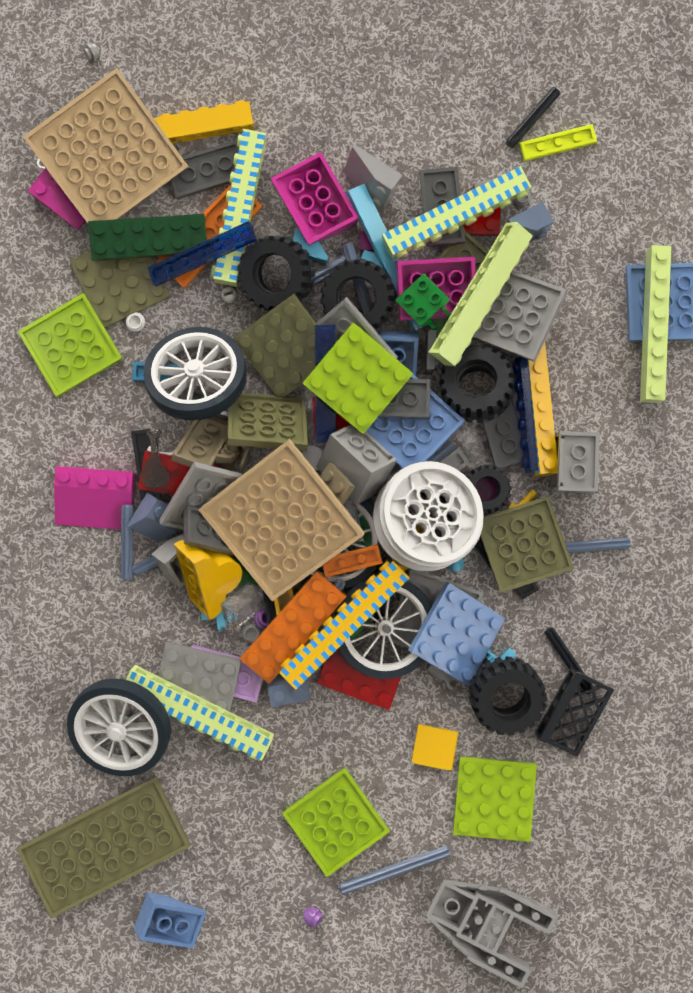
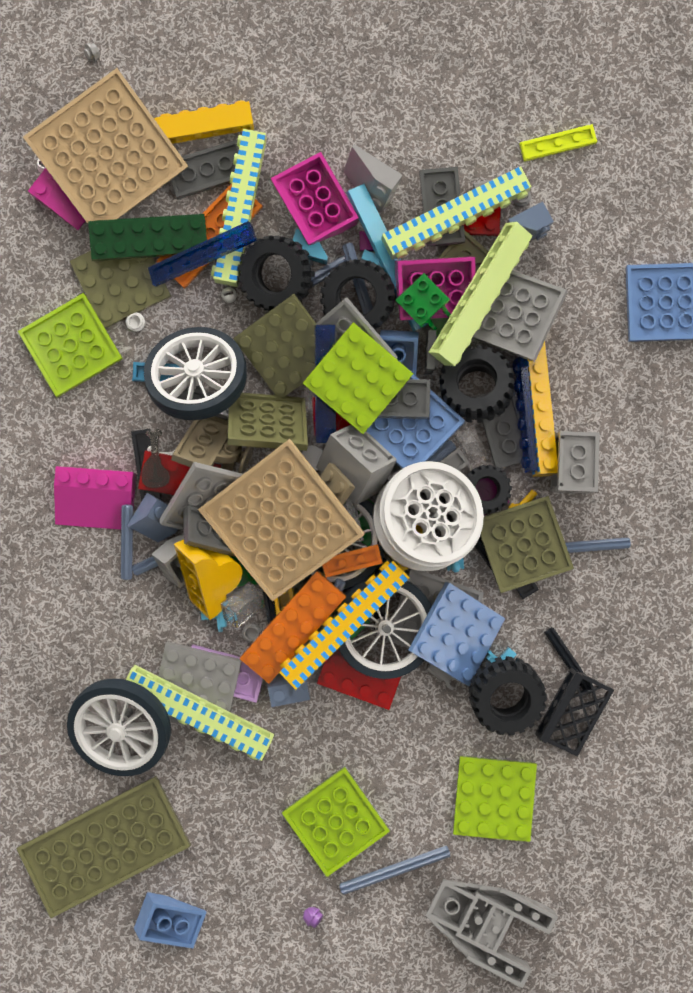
medium lavender plate [253,609,268,628] -> none
yellow slope [411,724,459,770] -> none
black axle [506,87,561,148] -> none
yellowish green brick [640,245,671,403] -> none

